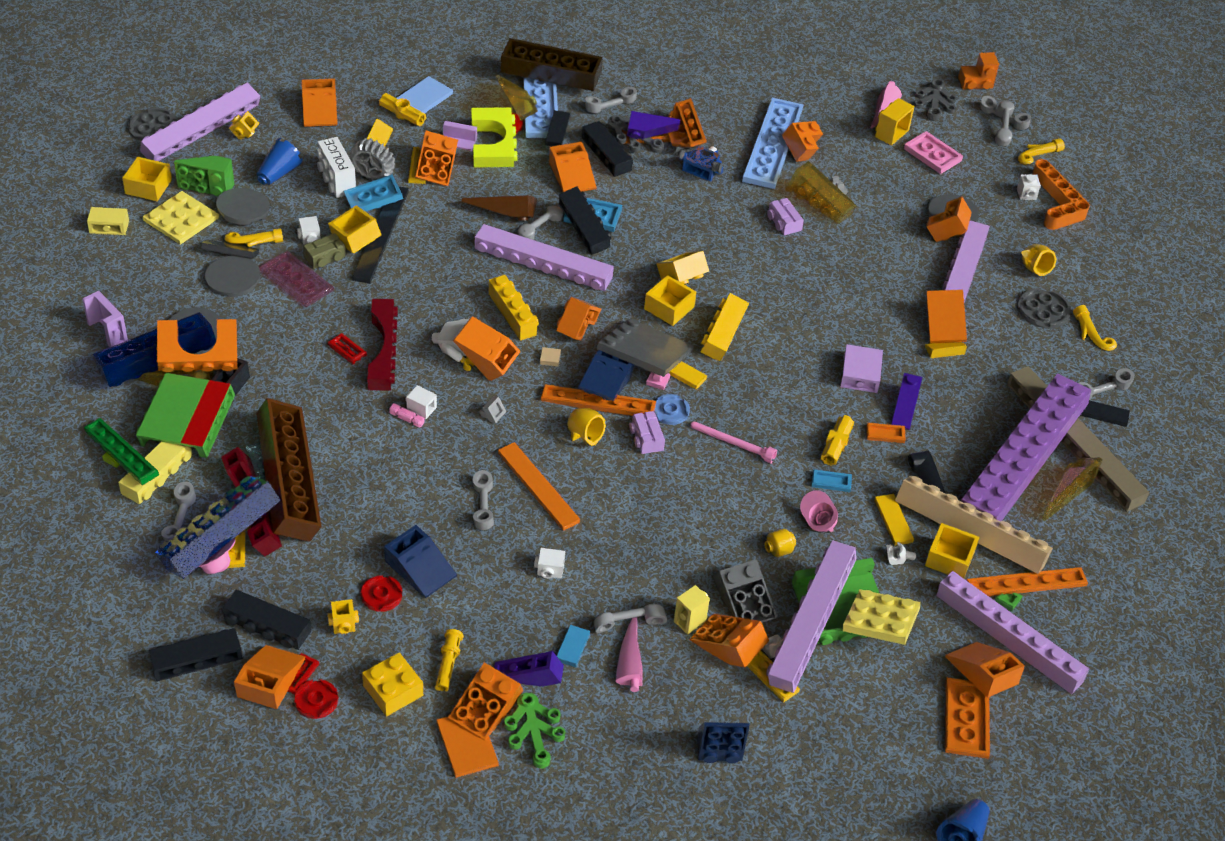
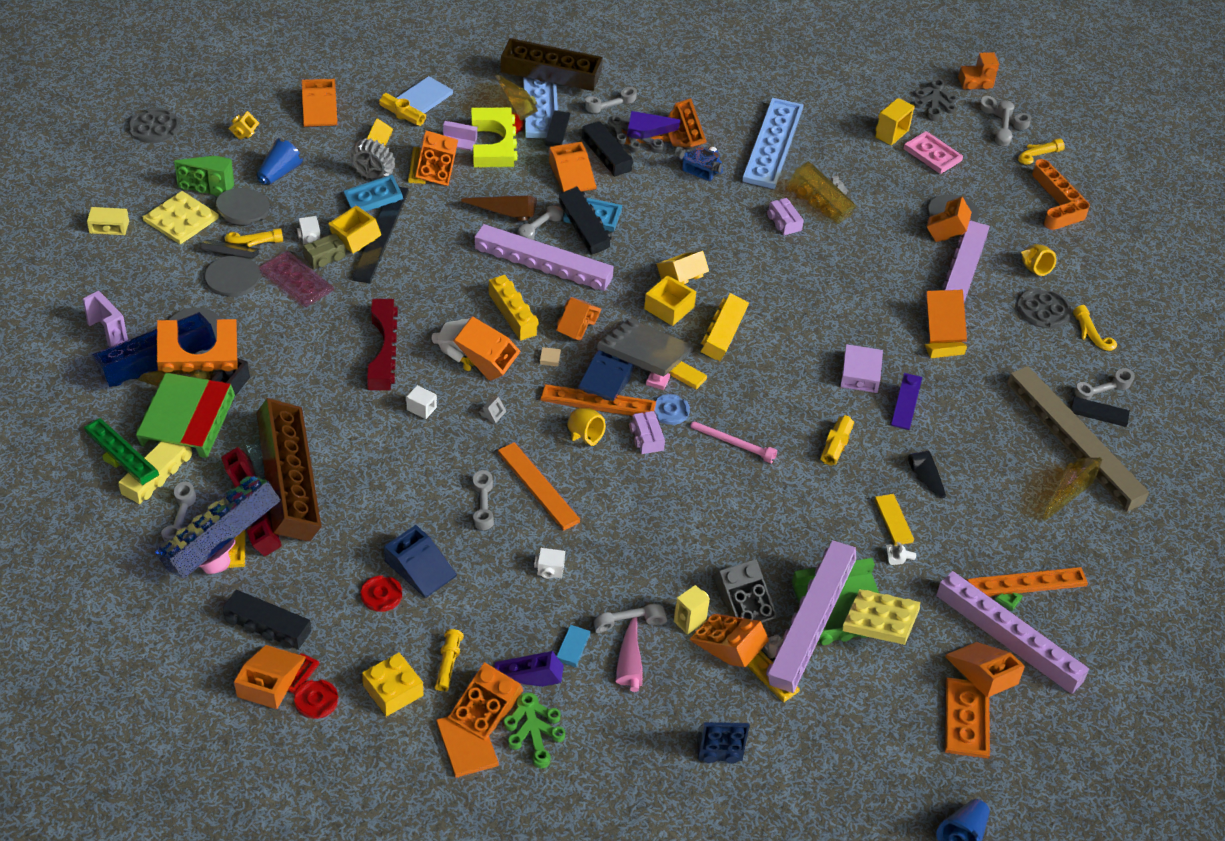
yellow piece [122,157,172,202] -> none
lavender brick [140,82,260,161] -> none
black brick [149,628,243,682] -> none
white brick [316,137,356,198] -> none
red tile [328,333,367,364] -> none
yellow brick [328,599,359,634] -> none
bright pink axle [389,403,425,427] -> none
yellow head [765,529,796,557] -> none
orange brick [782,121,823,162] -> none
bright pink piece [800,490,838,532] -> none
dark azure tile [811,469,852,492] -> none
orange tile [866,423,906,443] -> none
bright pink piece [870,81,902,129] -> none
tan brick [895,476,1053,574] -> none
yellow piece [925,523,980,578] -> none
medium lavender brick [961,373,1091,521] -> none
white brick [1017,174,1041,200] -> none

